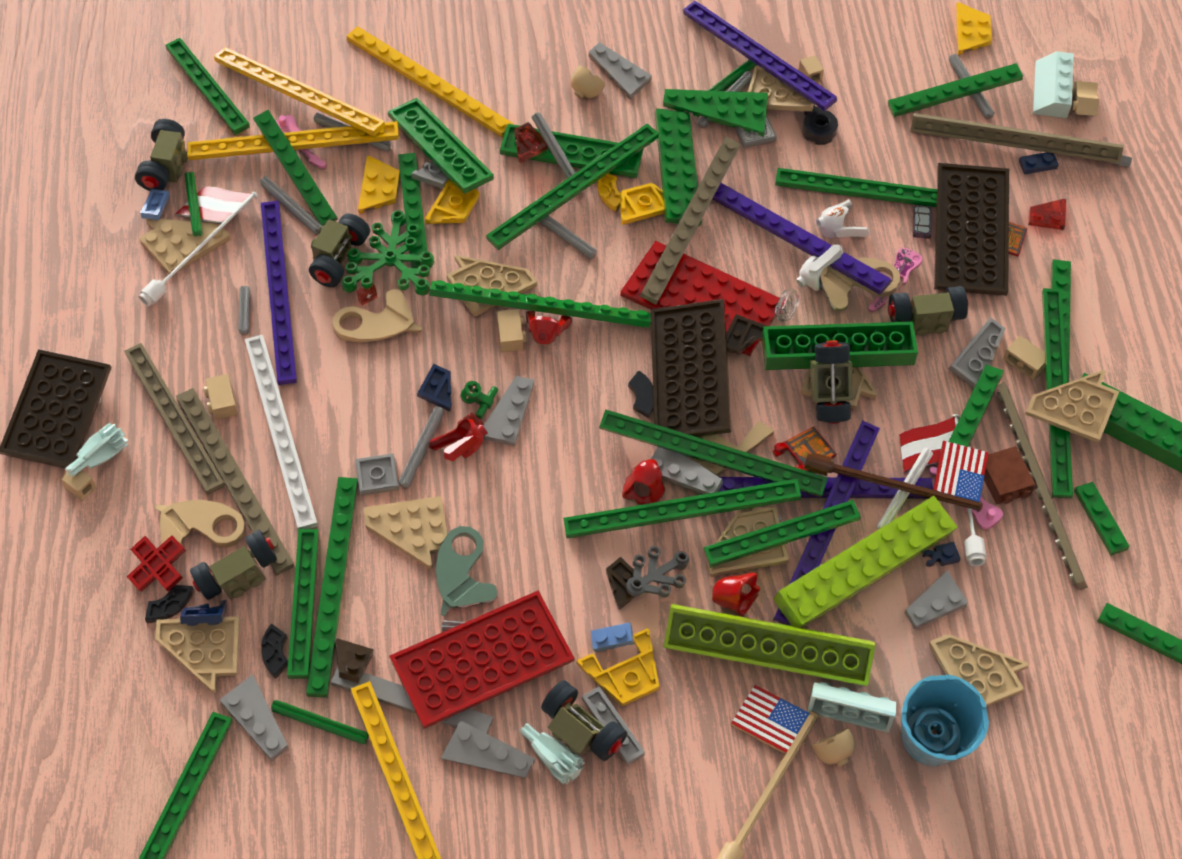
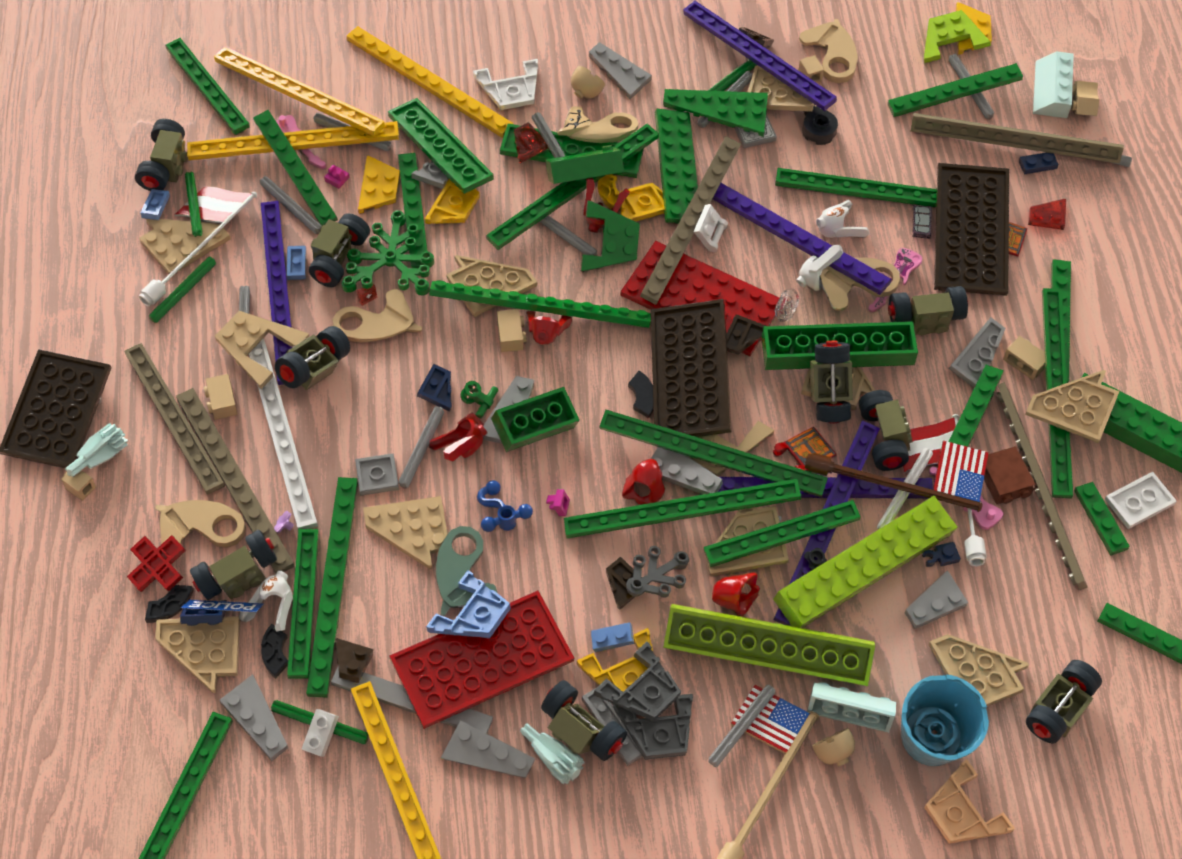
none -> green axle [149,256,216,323]
none -> blue sticker [181,600,264,612]
none -> tan wing [215,311,309,389]
none -> white piece [239,571,293,632]
none -> lavender plant [274,511,294,533]
none -> brick [275,326,350,390]
none -> medium blue plate [287,246,306,280]
none -> white piece [302,709,339,757]
none -> dark pink tile [324,165,350,189]
none -> medium blue wing [426,571,511,638]
none -> white wing [473,59,538,110]
none -> blue piece [477,480,533,532]
none -> green brick [491,387,580,453]
none -> green brick [545,145,624,184]
none -> dark pink tile [546,489,570,516]
none -> tan animal [557,106,638,143]
none -> green wing [581,200,640,272]
none -> red piece [583,177,630,233]
none -> dark grey wing [593,642,681,721]
none -> dark grey wing [613,694,693,760]
none -> white plate [694,204,728,253]
none -> light grey axle [708,685,775,767]
none -> dark brown wing [739,27,774,48]
none -> tan animal [799,19,858,83]
none -> black plate [804,548,827,570]
none -> brick [858,390,913,471]
none -> lime wing [924,10,991,63]
none -> light nougat wing [924,759,1015,844]
none -> brick [1026,660,1102,744]
none -> white plate [1104,472,1177,529]

